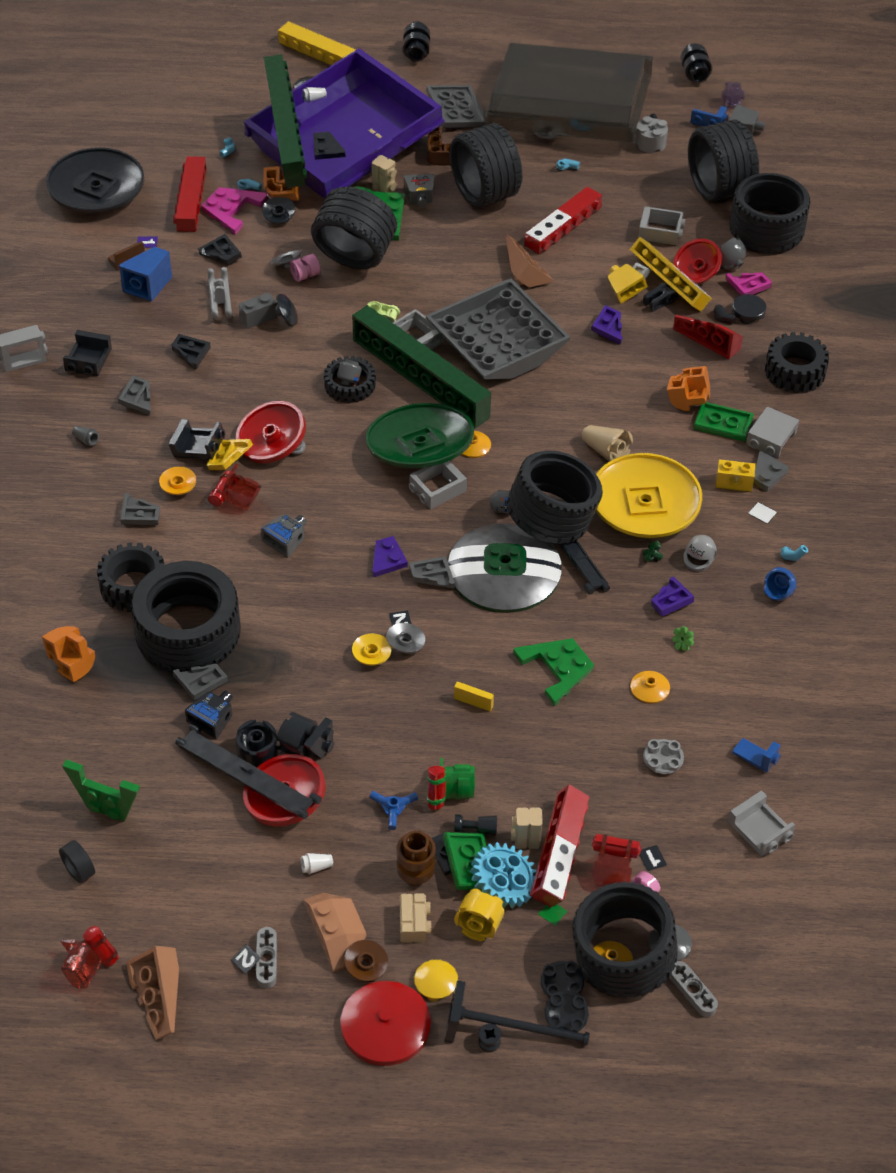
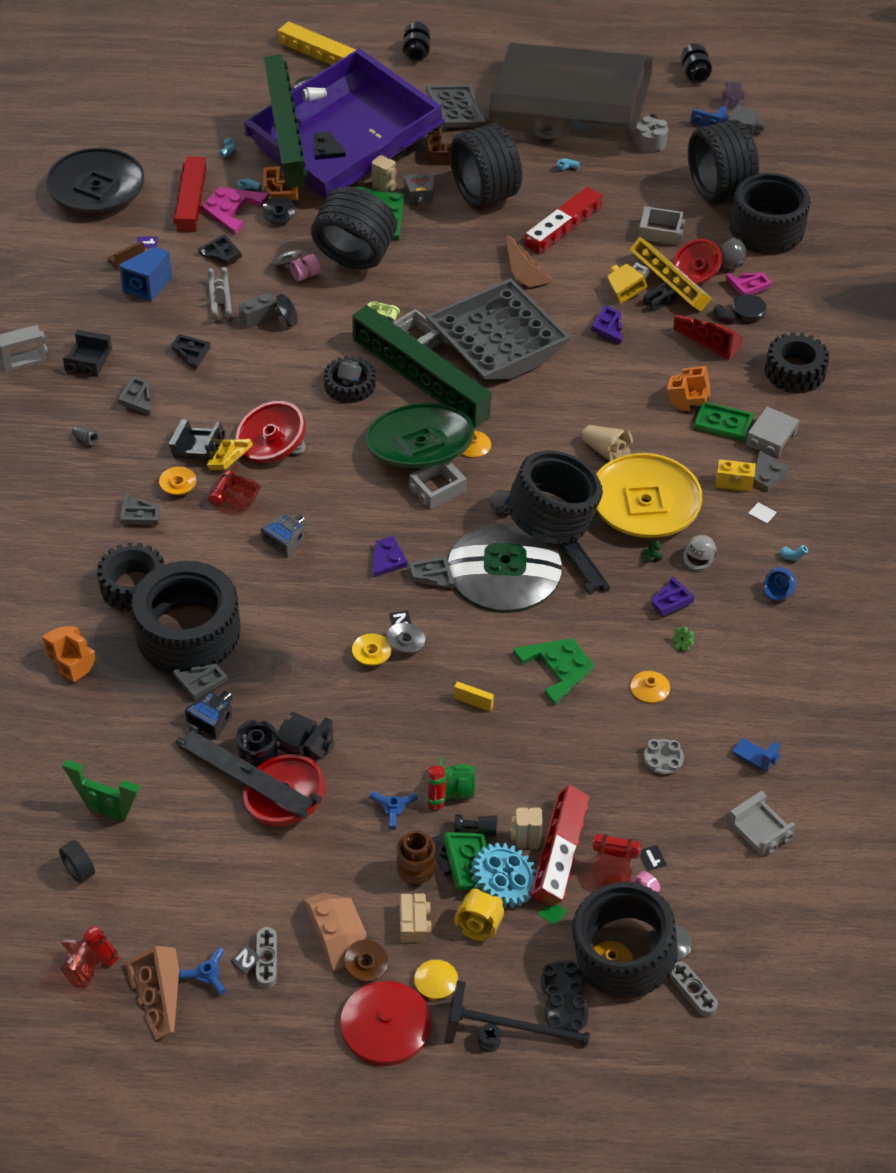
white cone [300,853,333,874] -> none
none -> blue piece [179,947,226,995]

